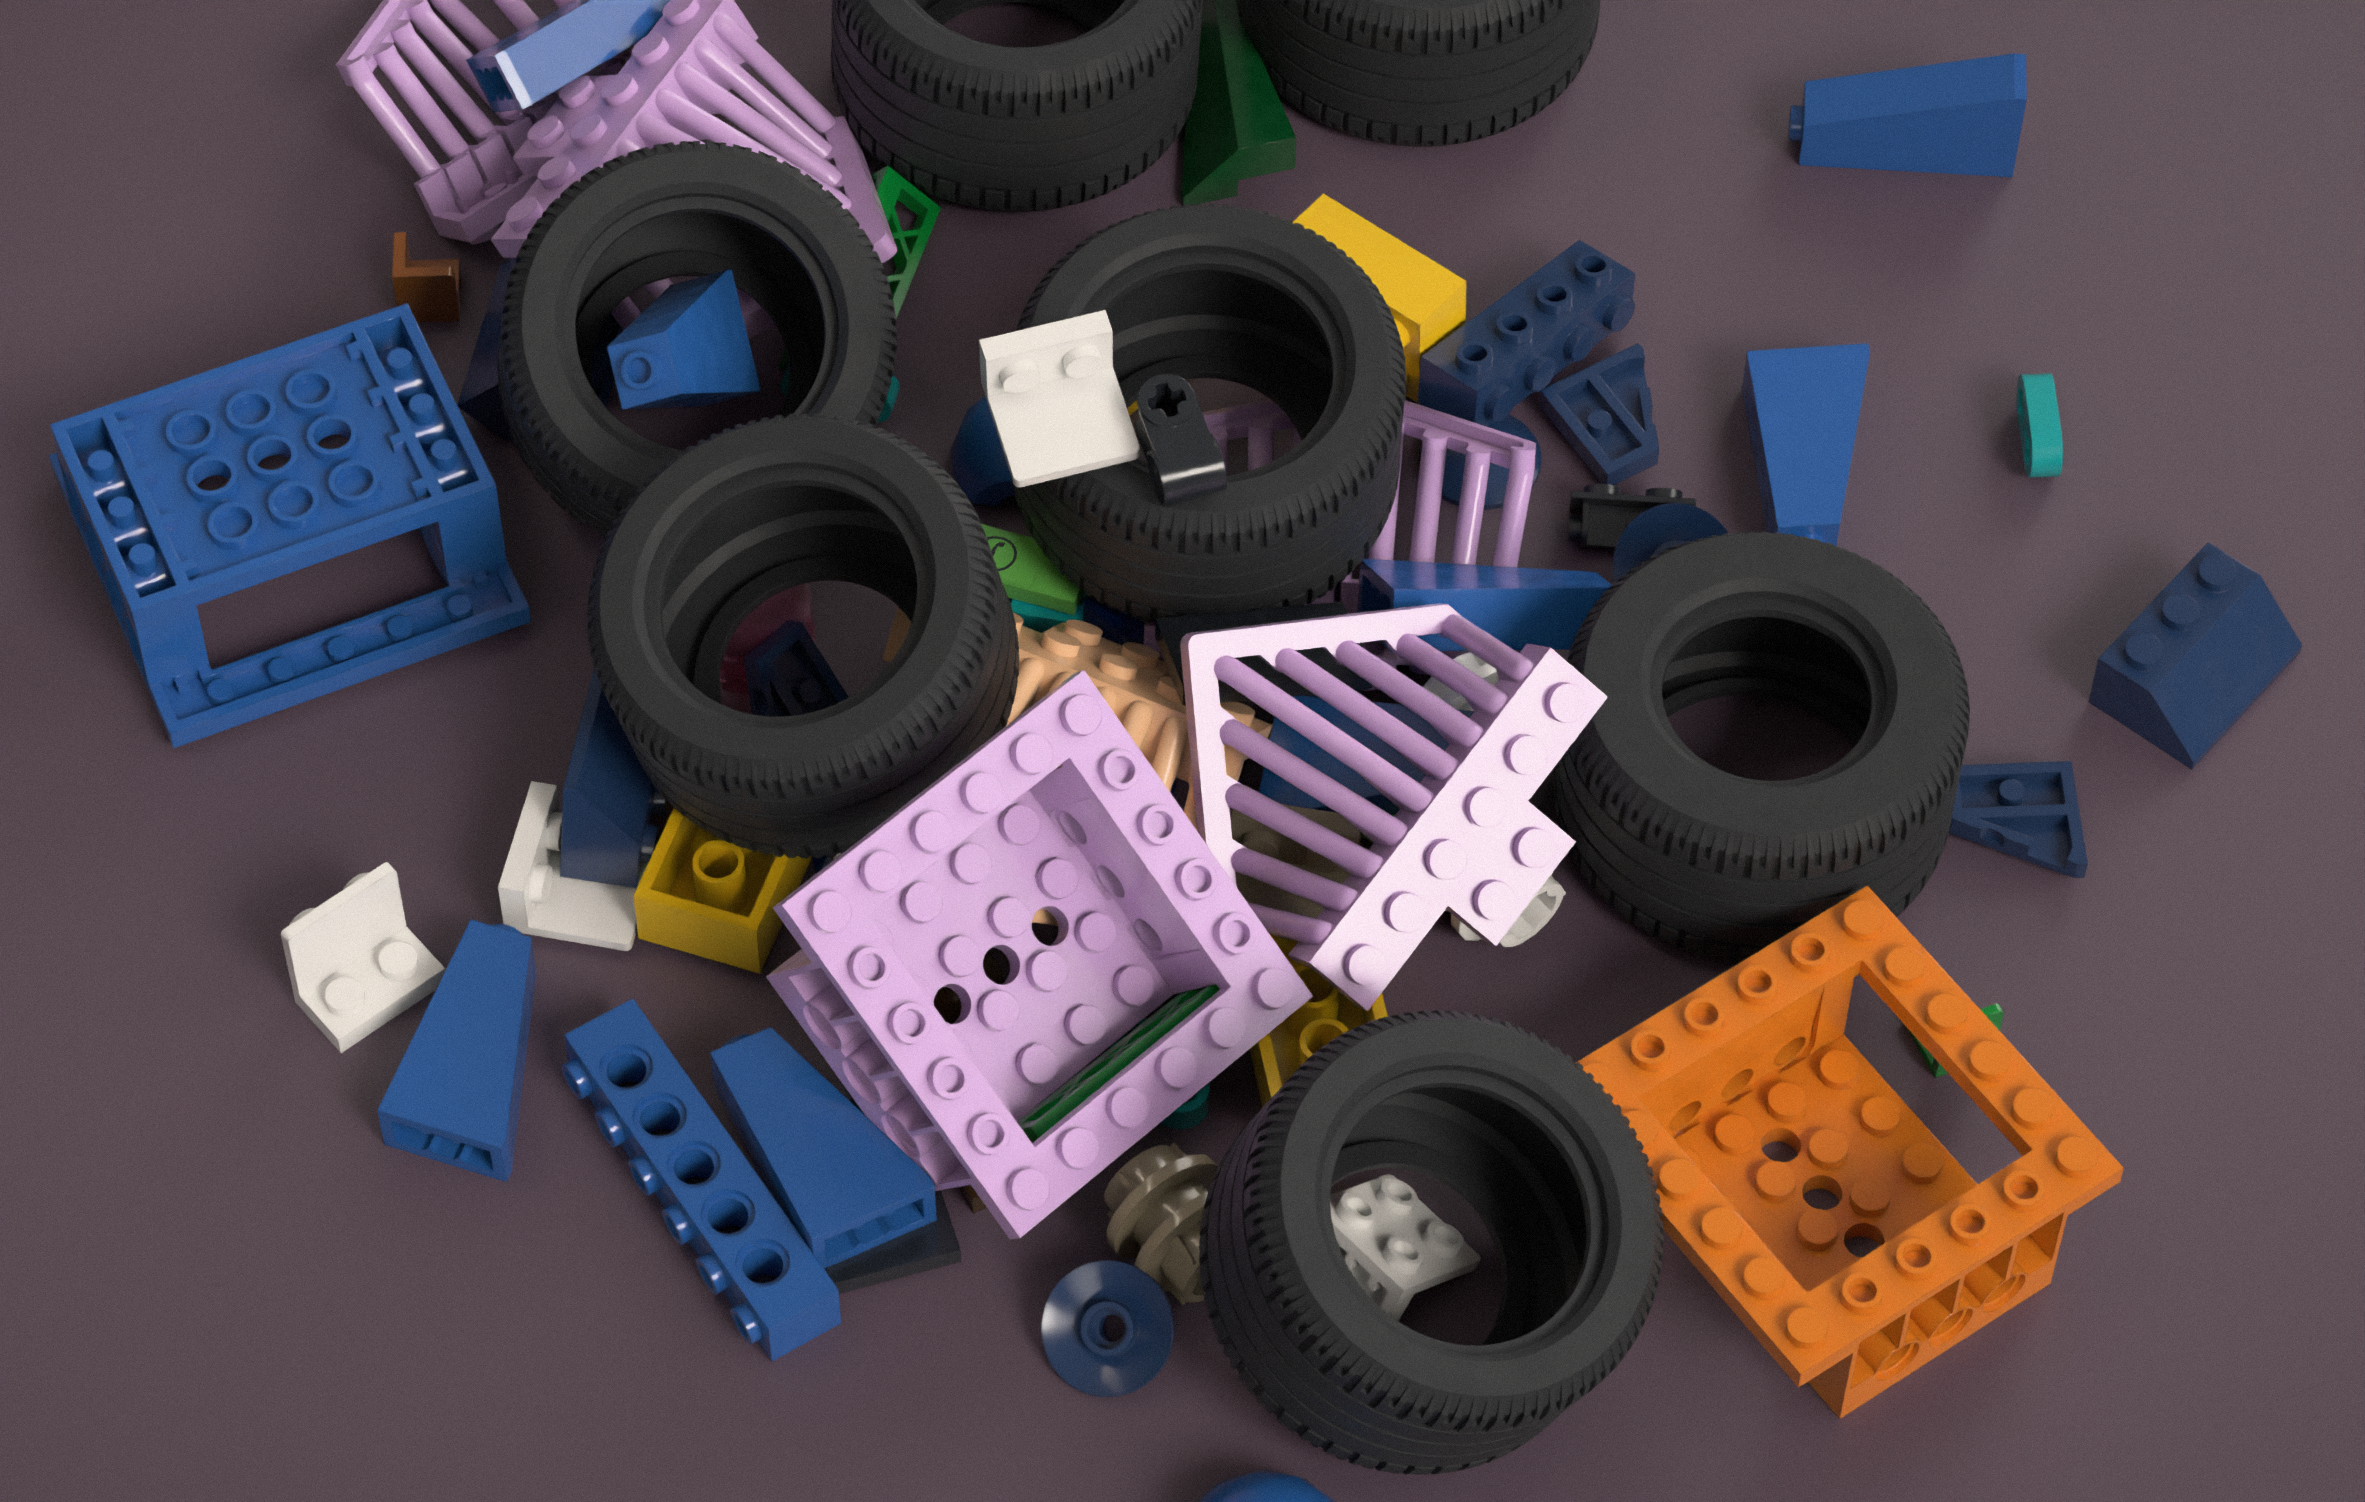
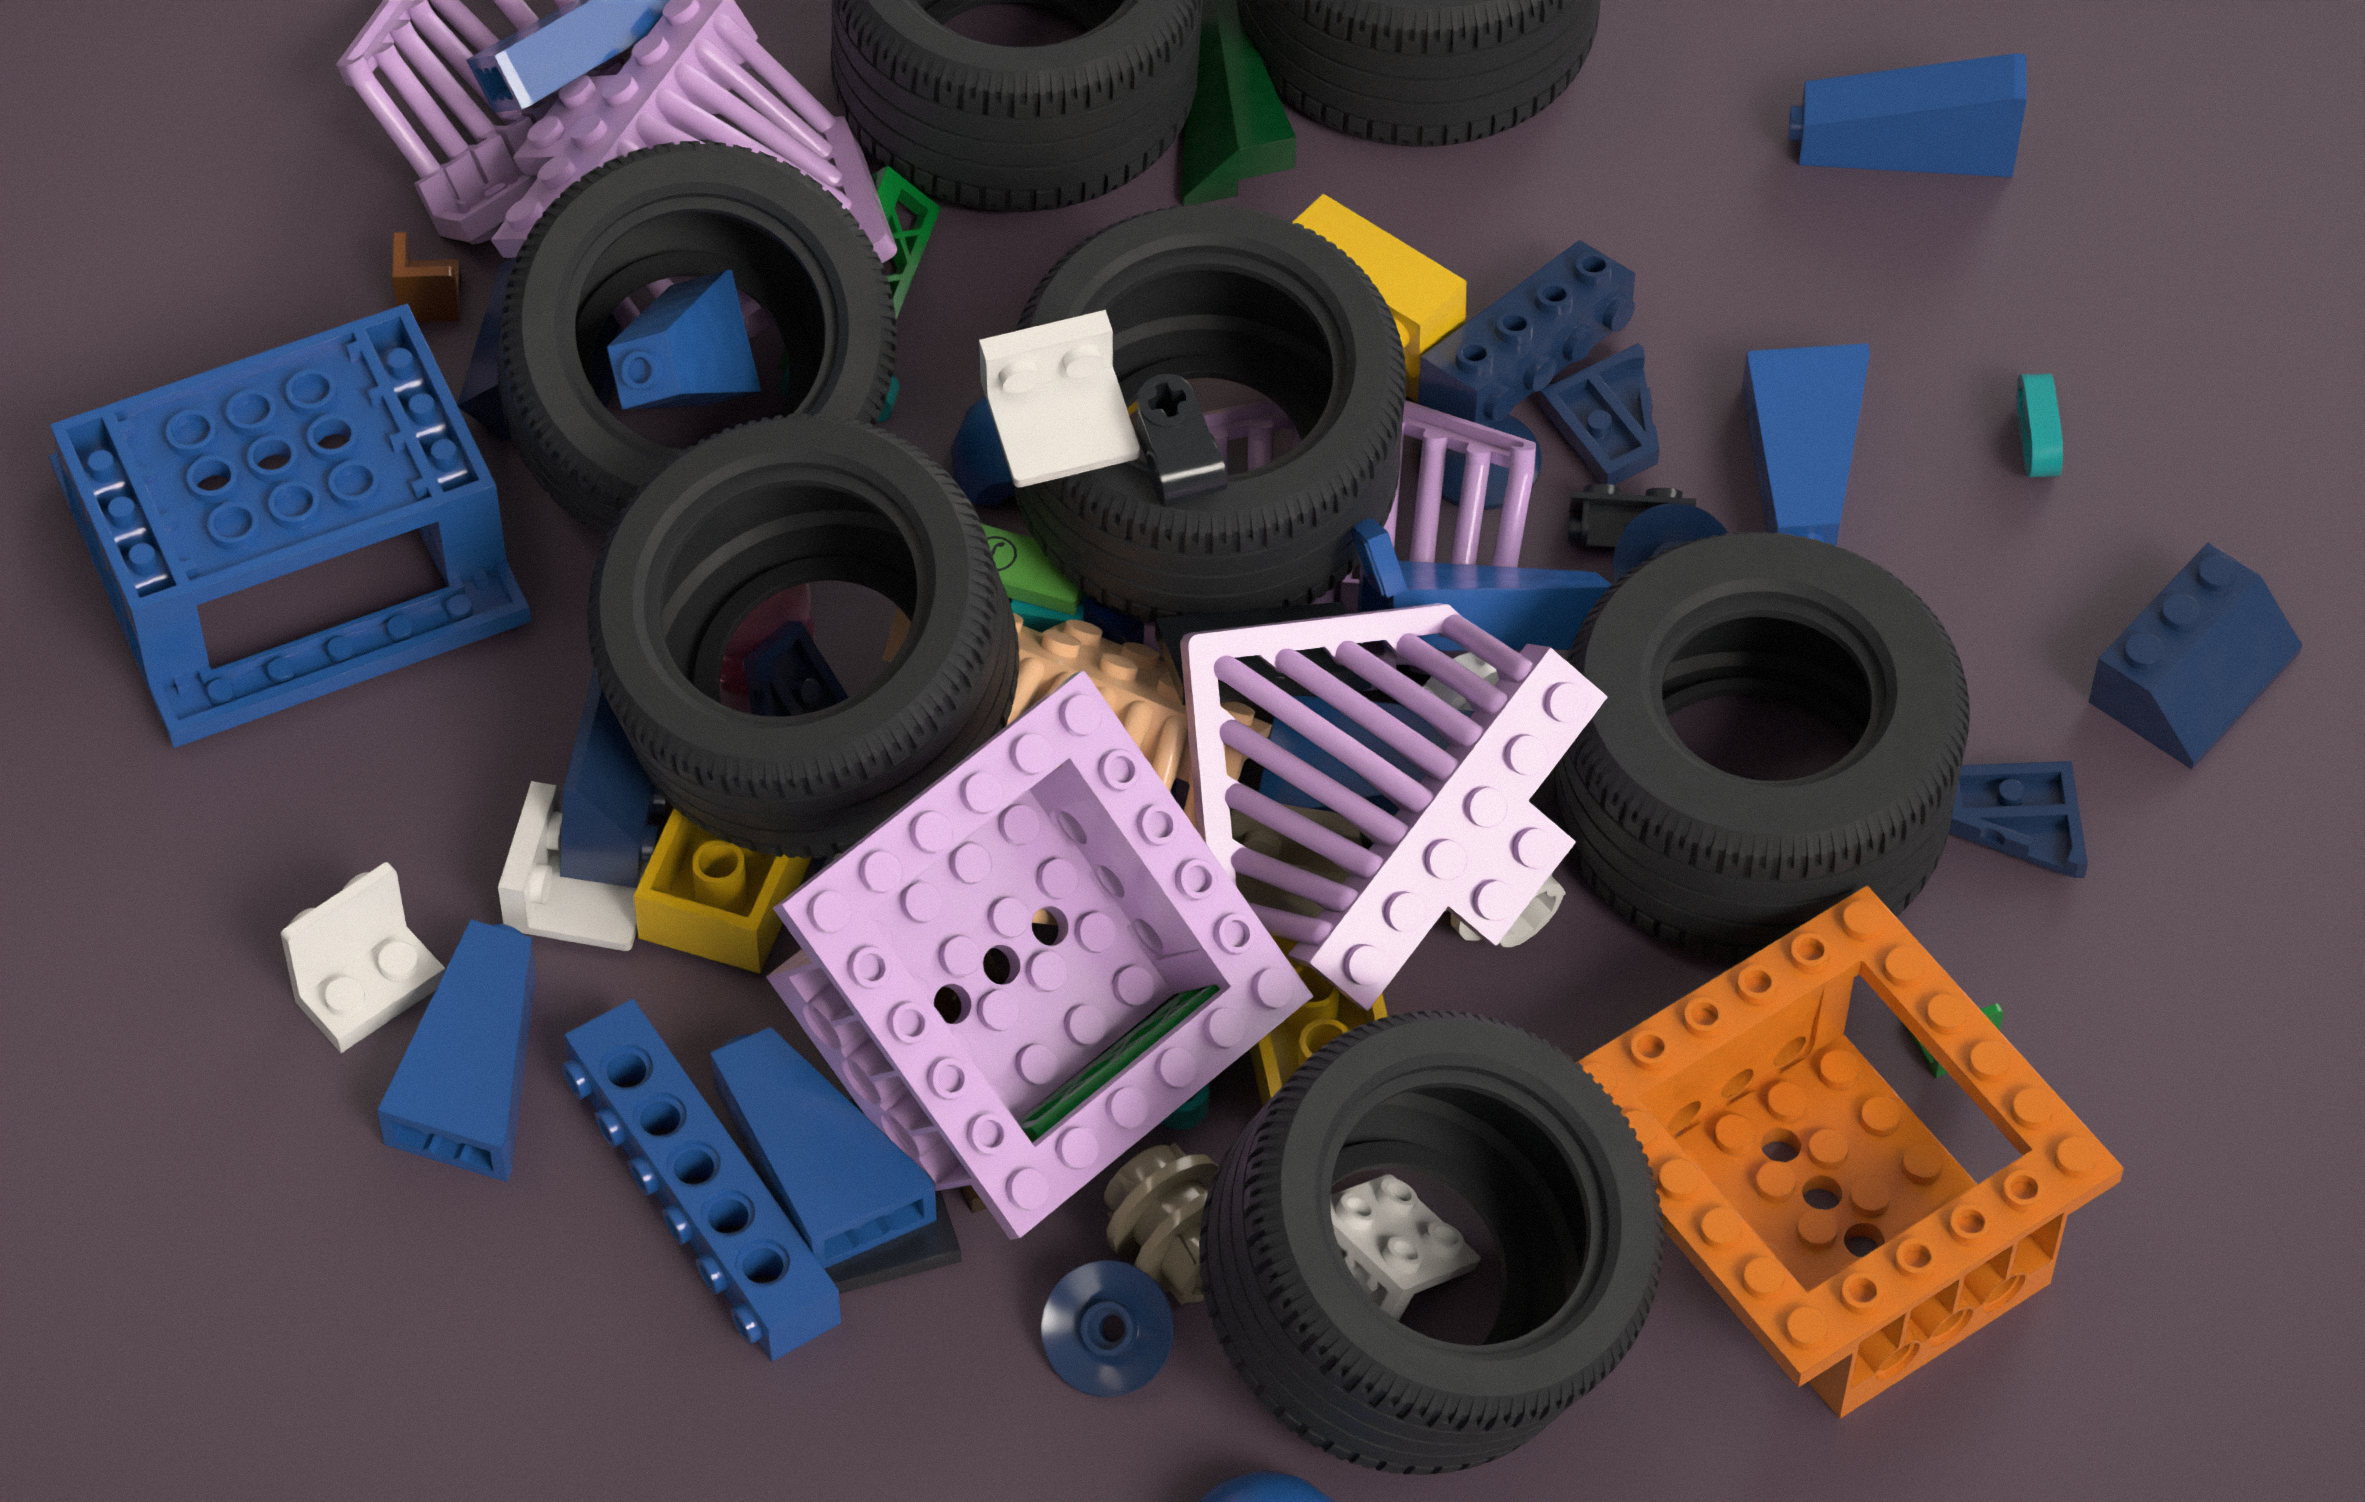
none -> blue tile [1350,517,1408,598]

